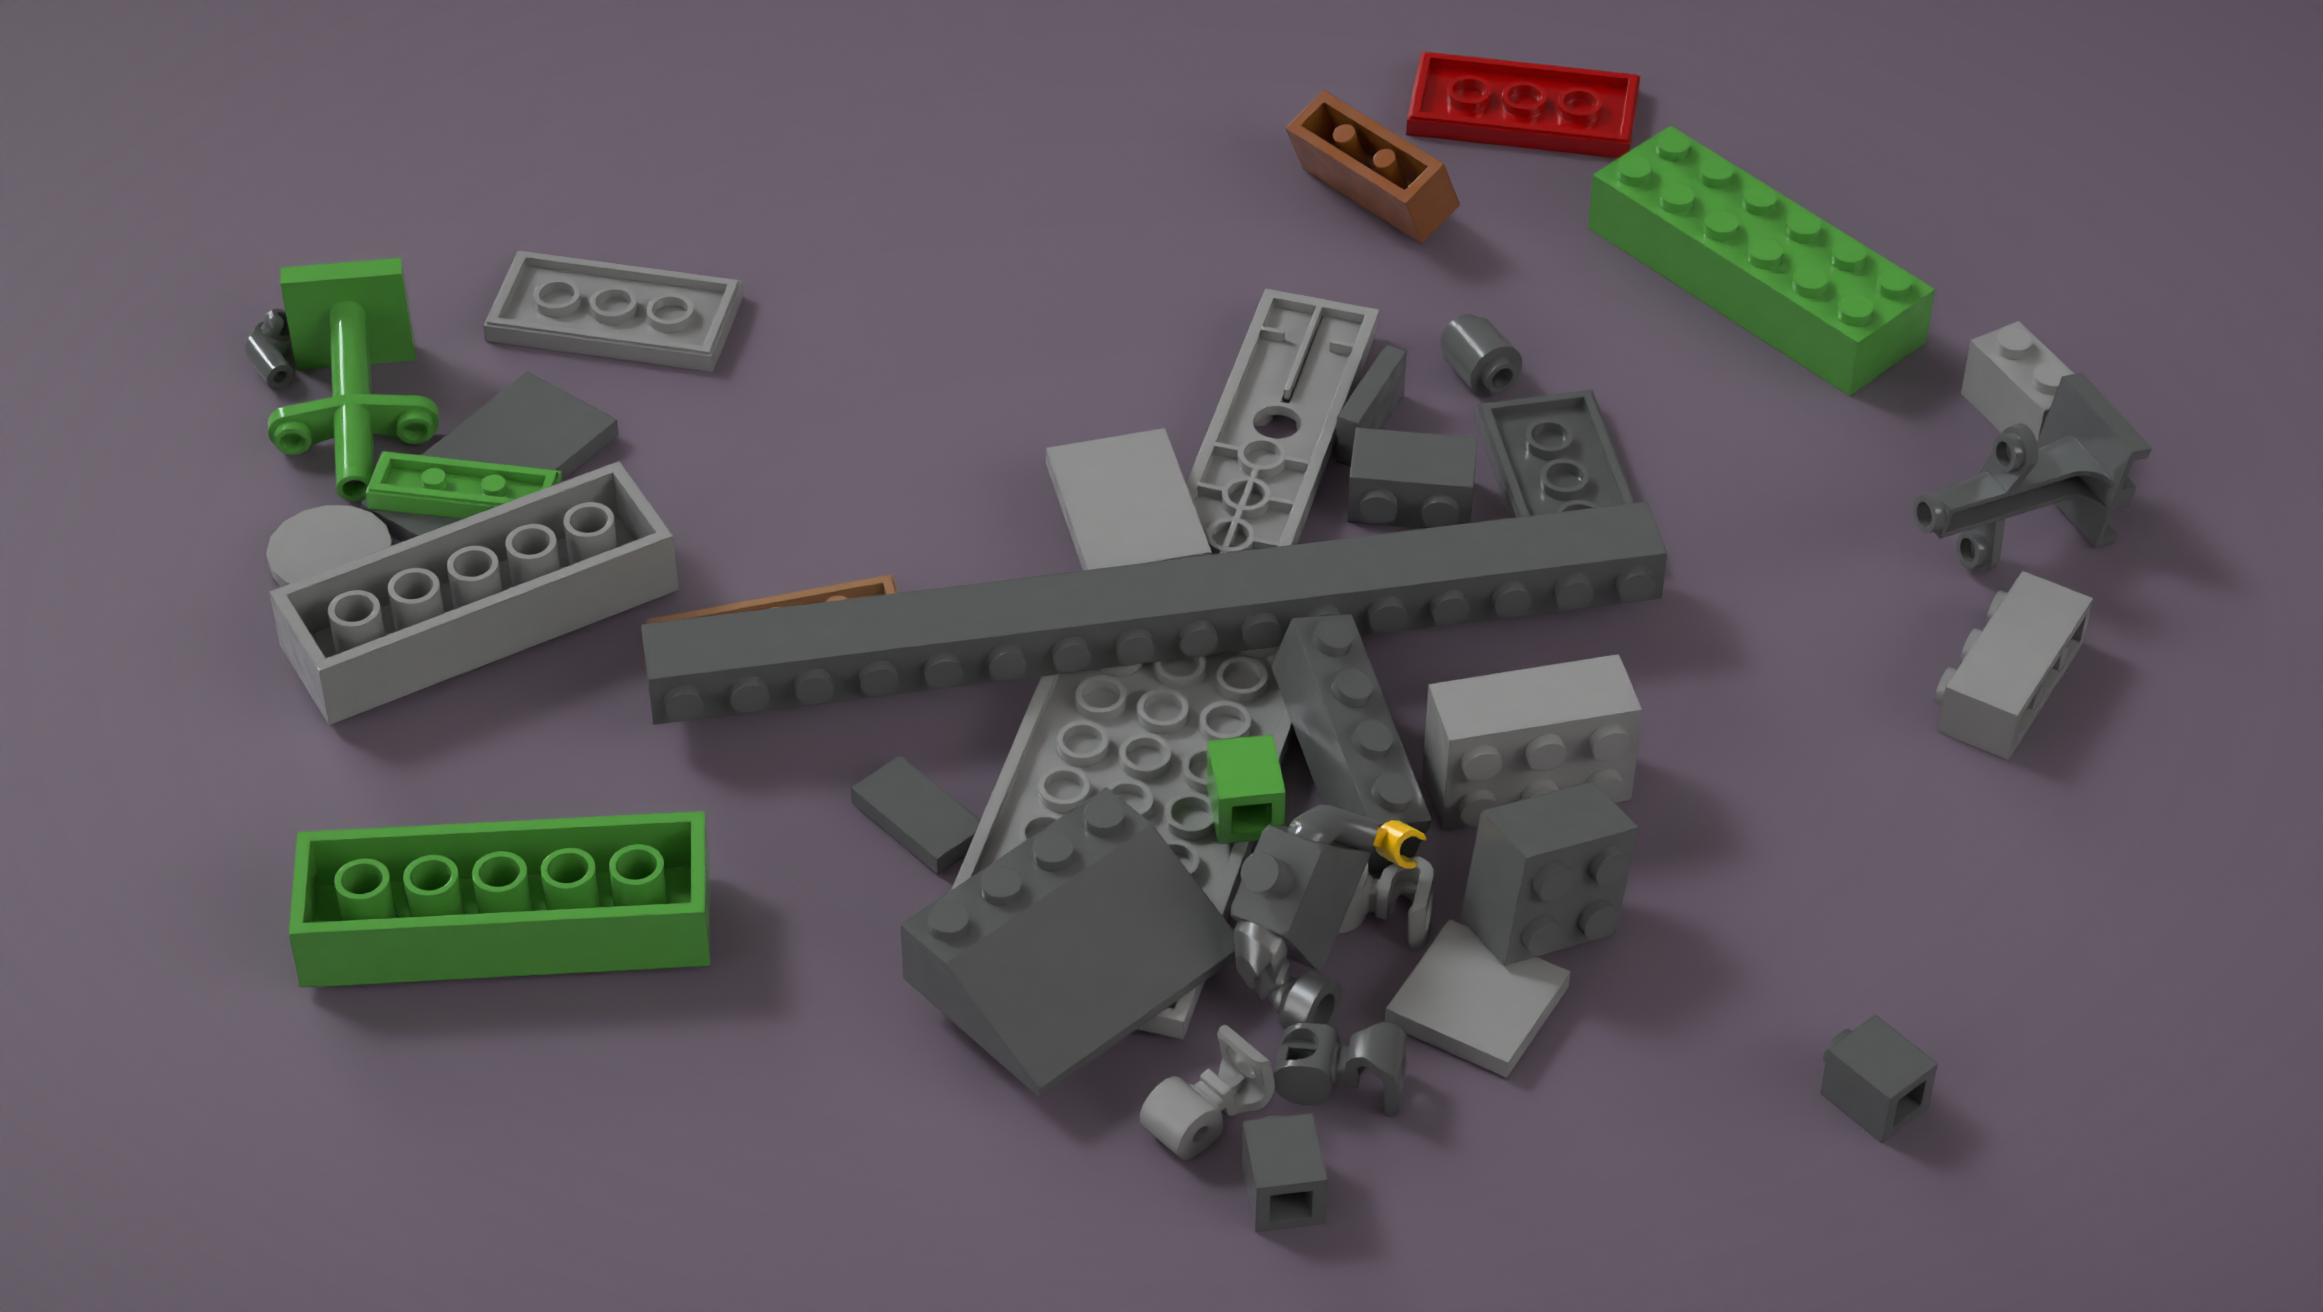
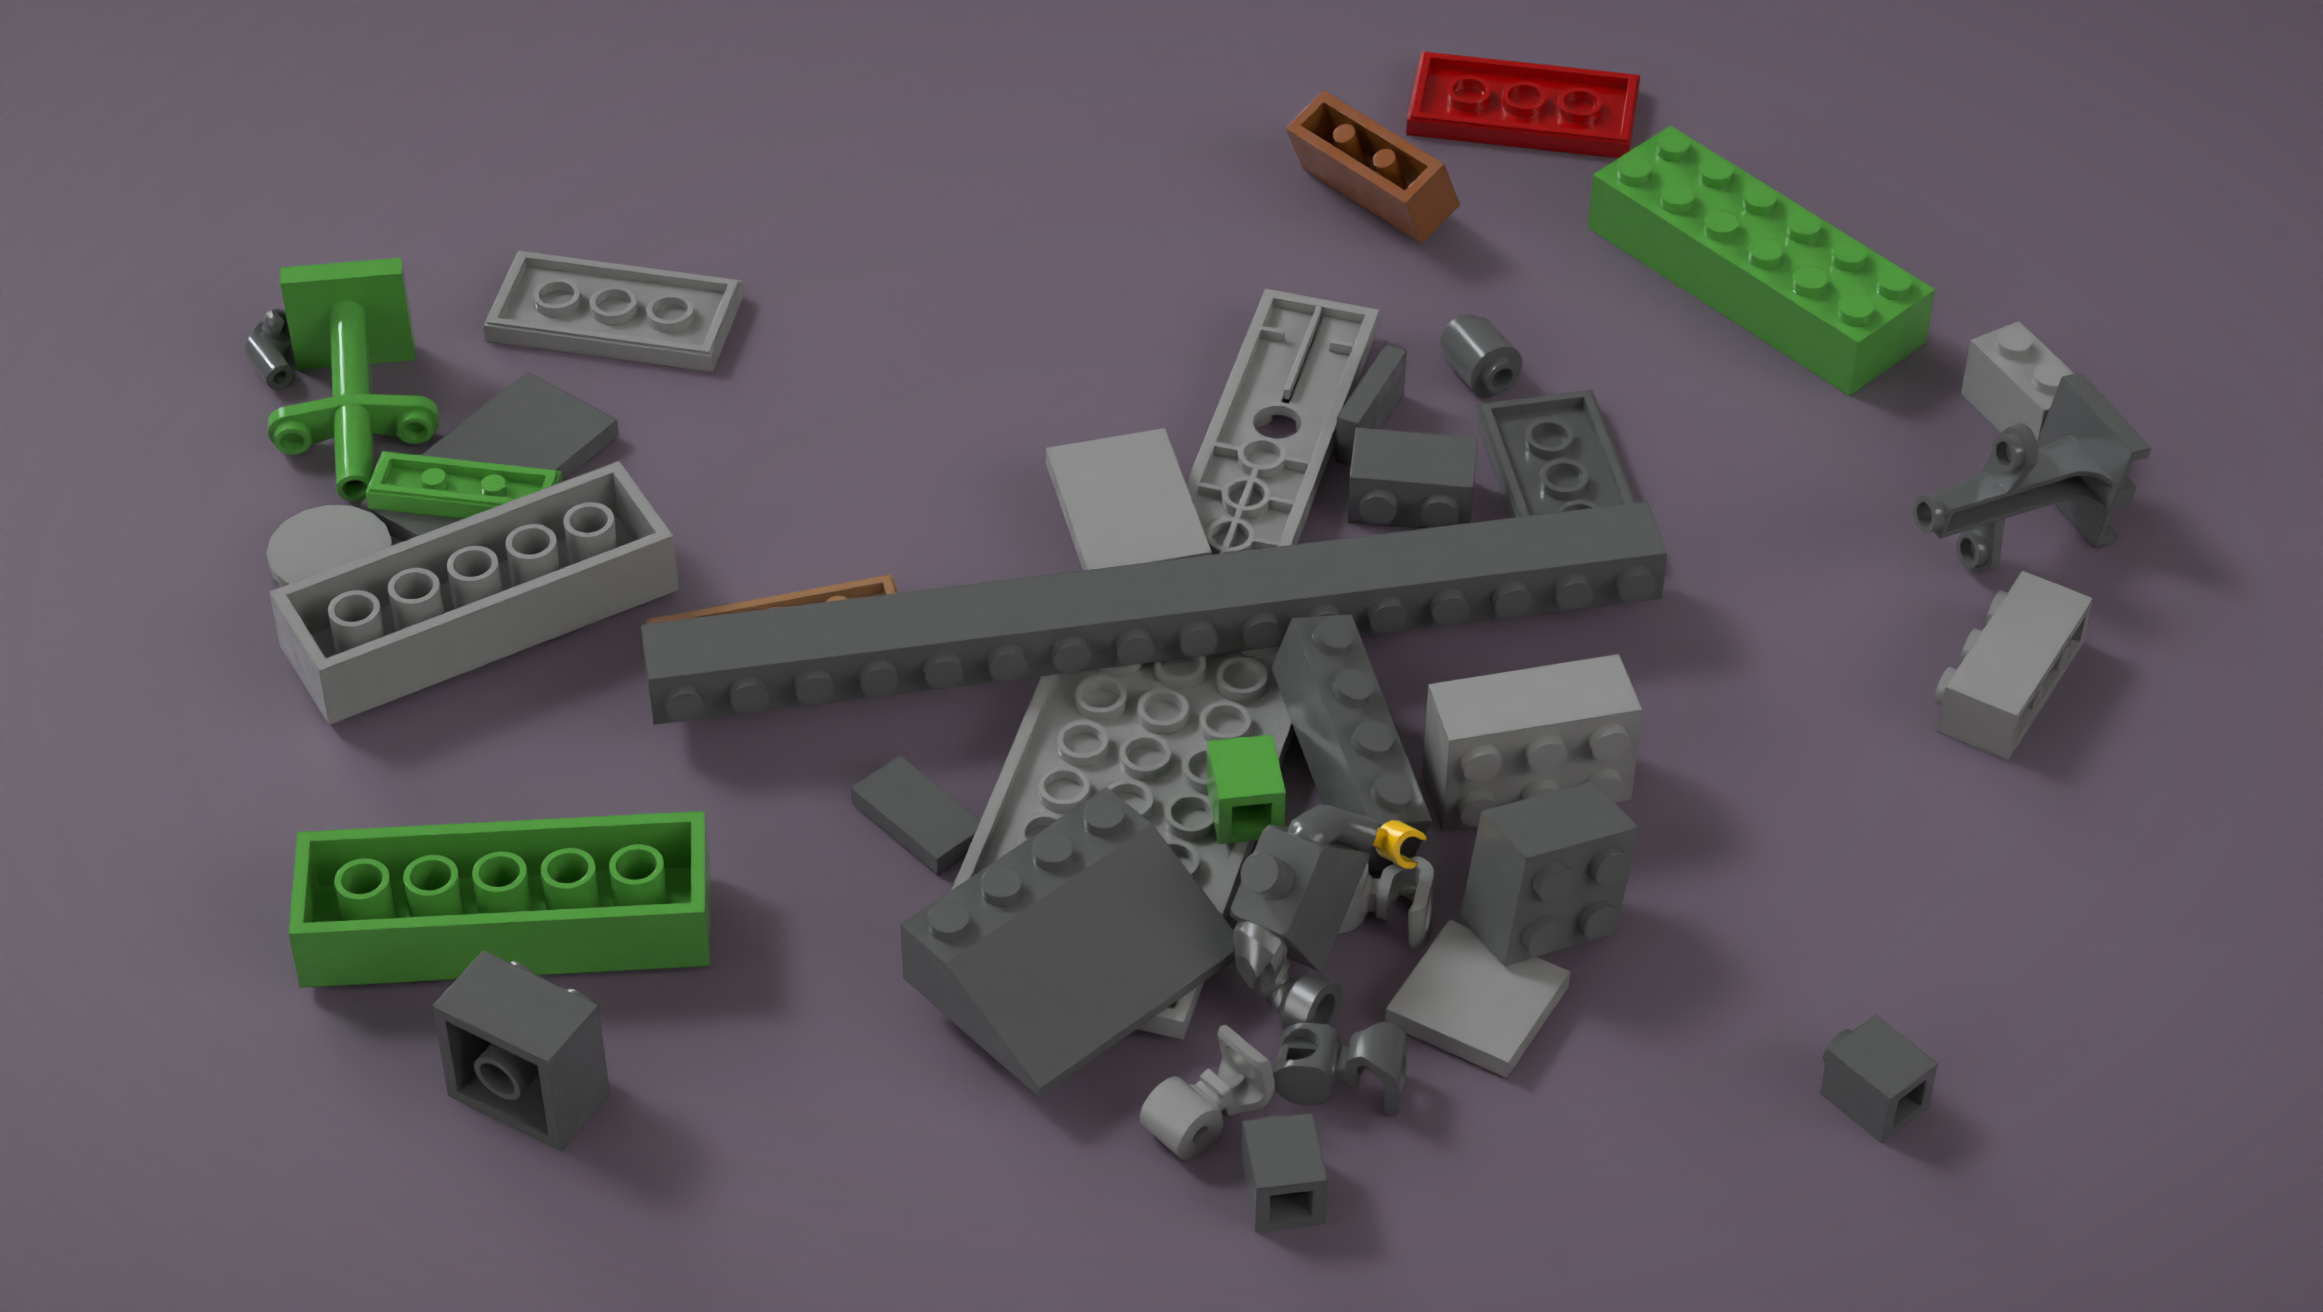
none -> dark grey brick [432,950,610,1151]

